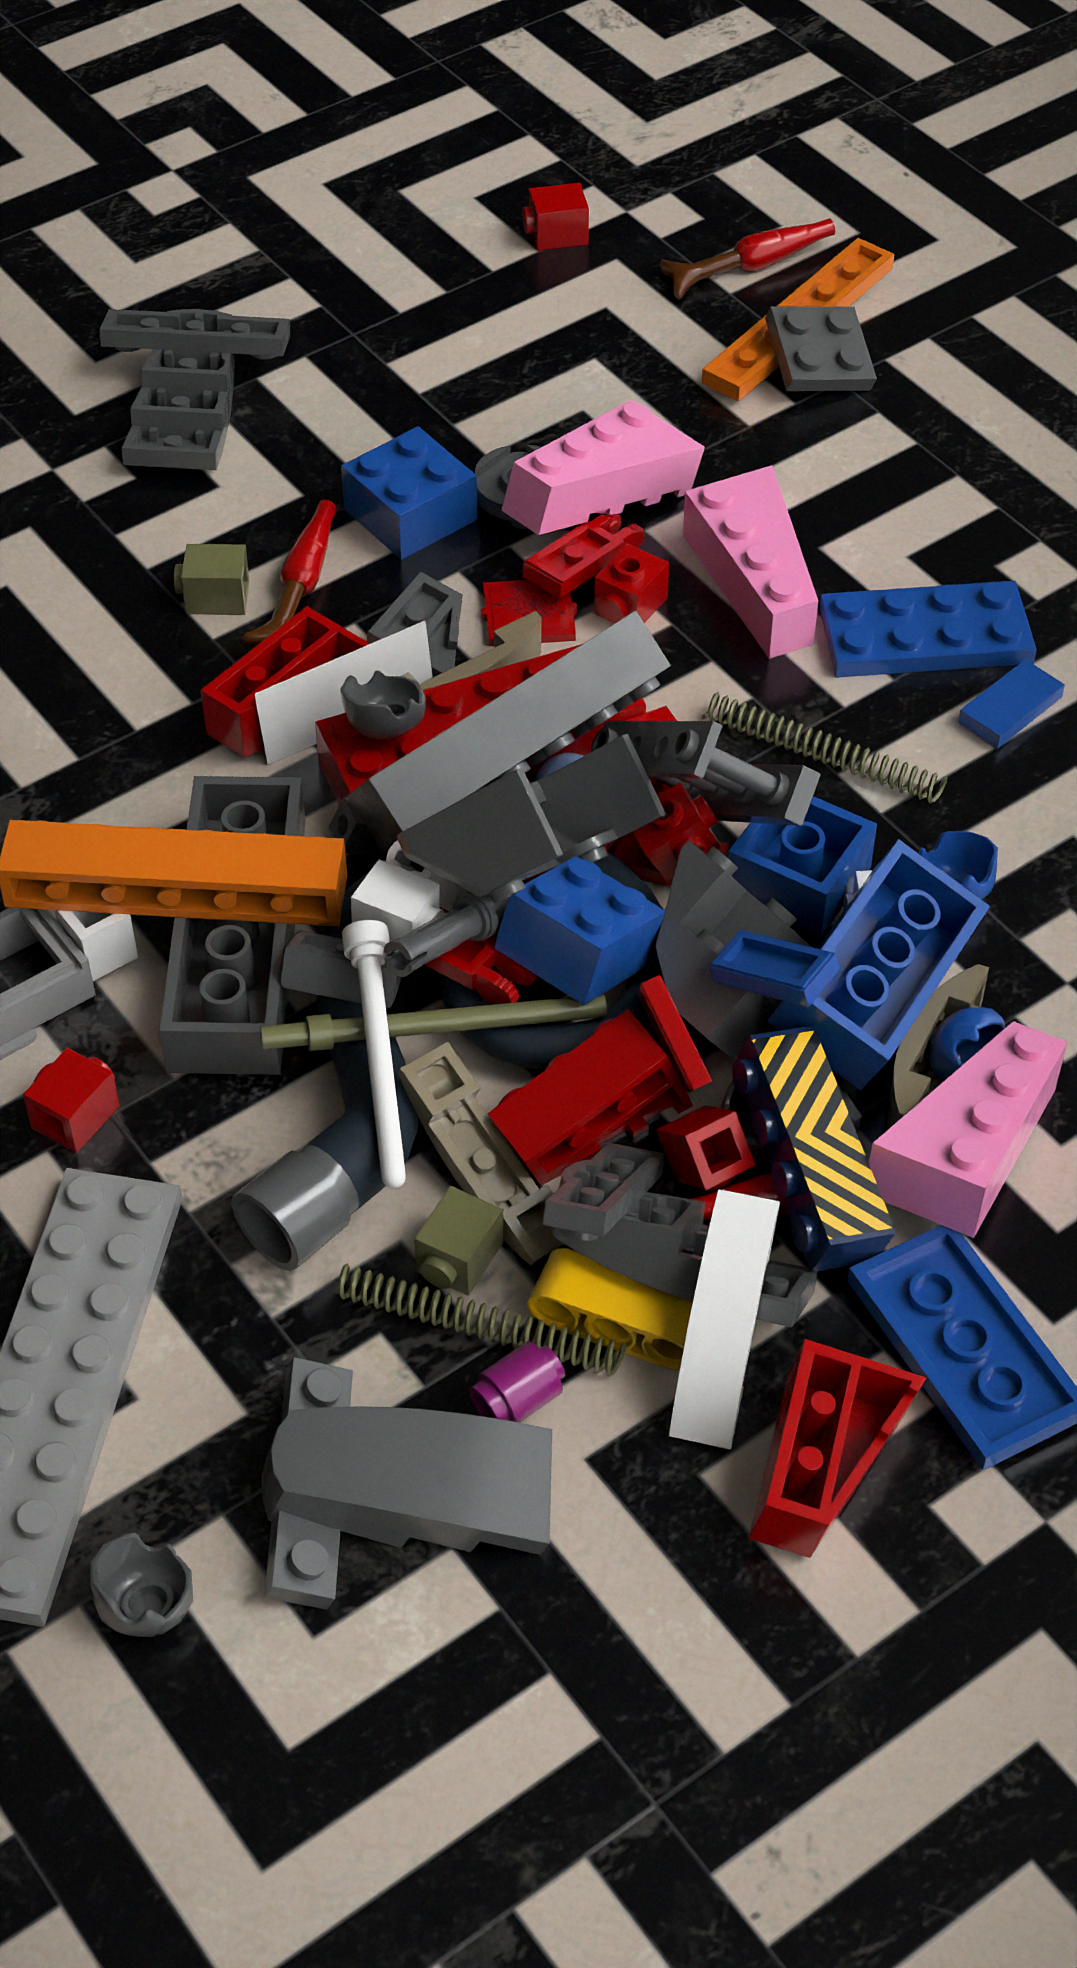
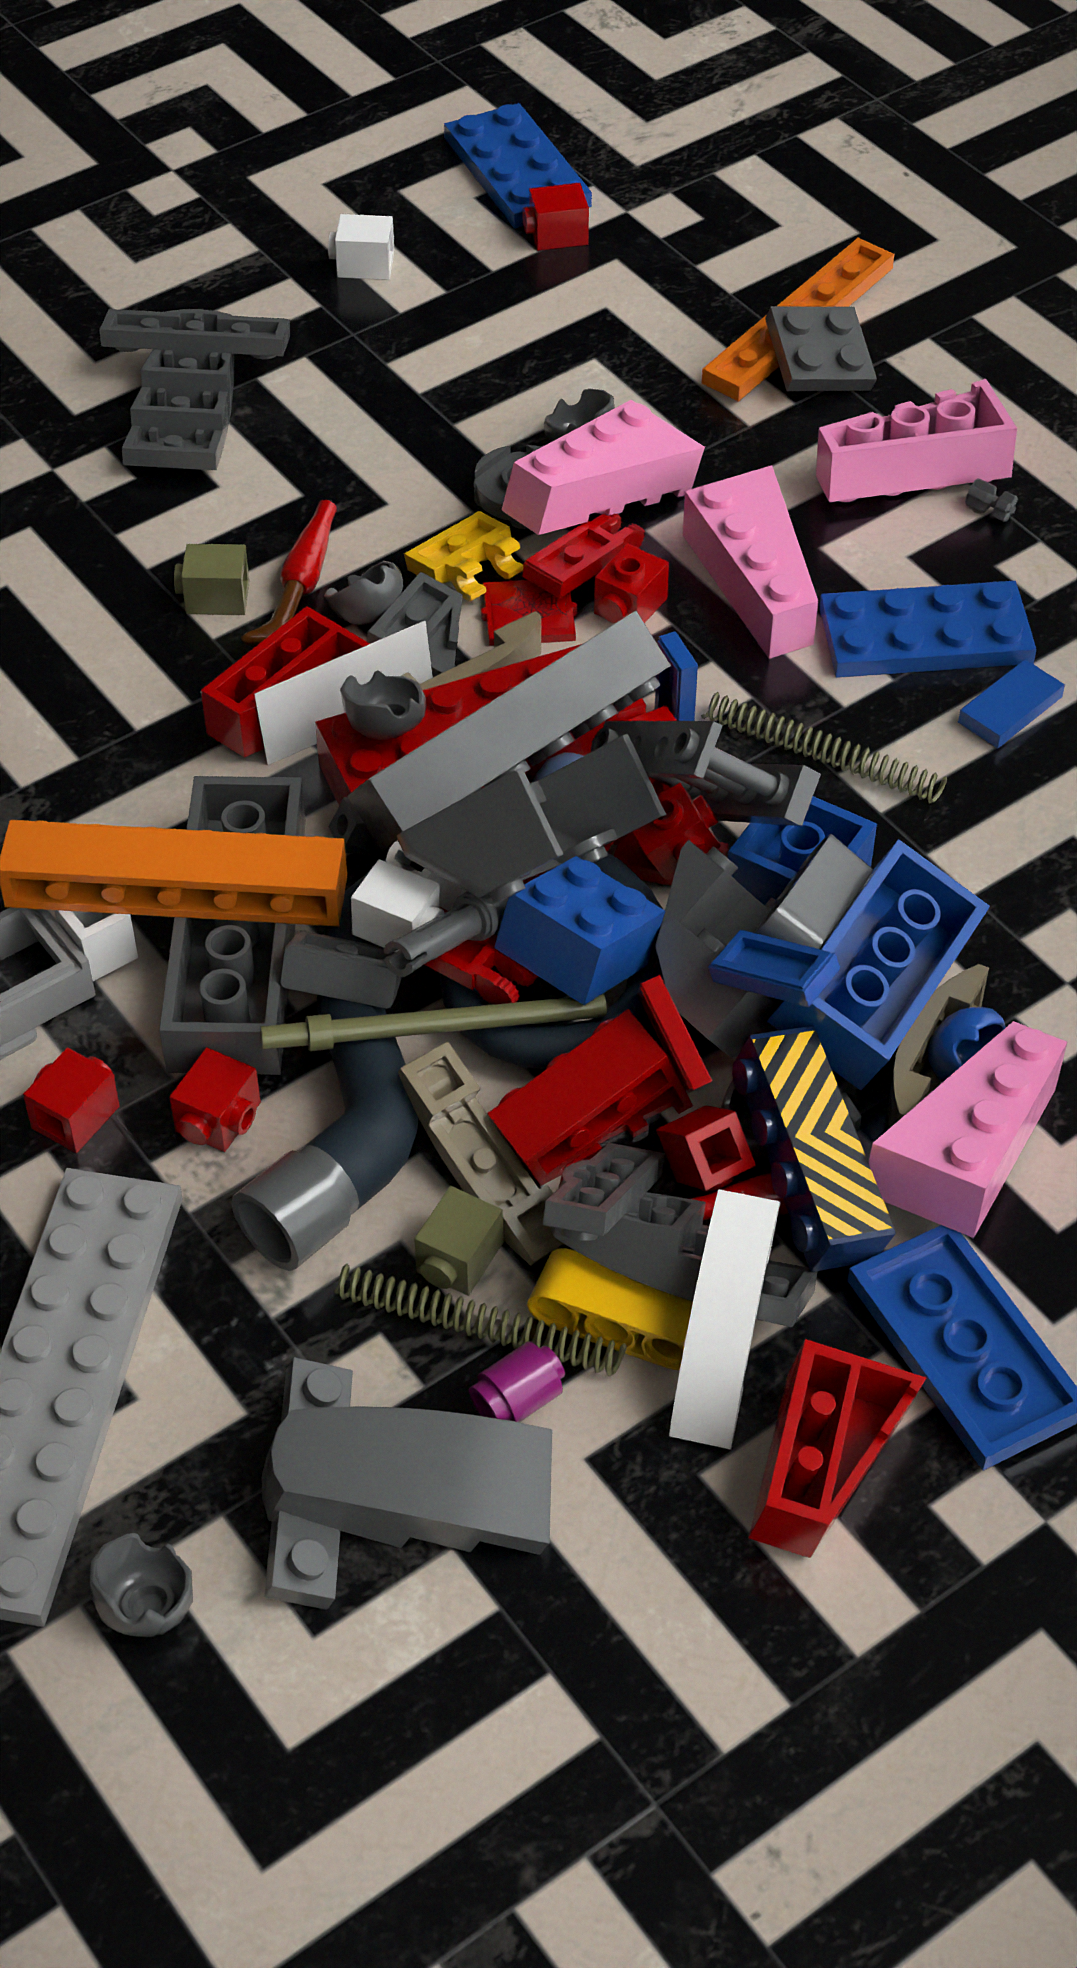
blue brick [341,426,478,560] -> none
white piece [342,920,406,1189] -> none
red piece [660,218,836,300] -> none
blue hair [918,831,998,900] -> none
none -> red brick [170,1047,261,1152]
none -> dark grey hair [324,561,403,626]
none -> white brick [328,214,394,280]
none -> yellow plate [404,511,523,601]
none -> blue plate [444,103,592,229]
none -> dark grey hair [544,388,615,442]
none -> blue tile [654,631,698,721]
none -> beam [753,833,873,949]
none -> bright pink wedge [816,379,1017,502]
none -> dark grey piece [965,478,1018,522]

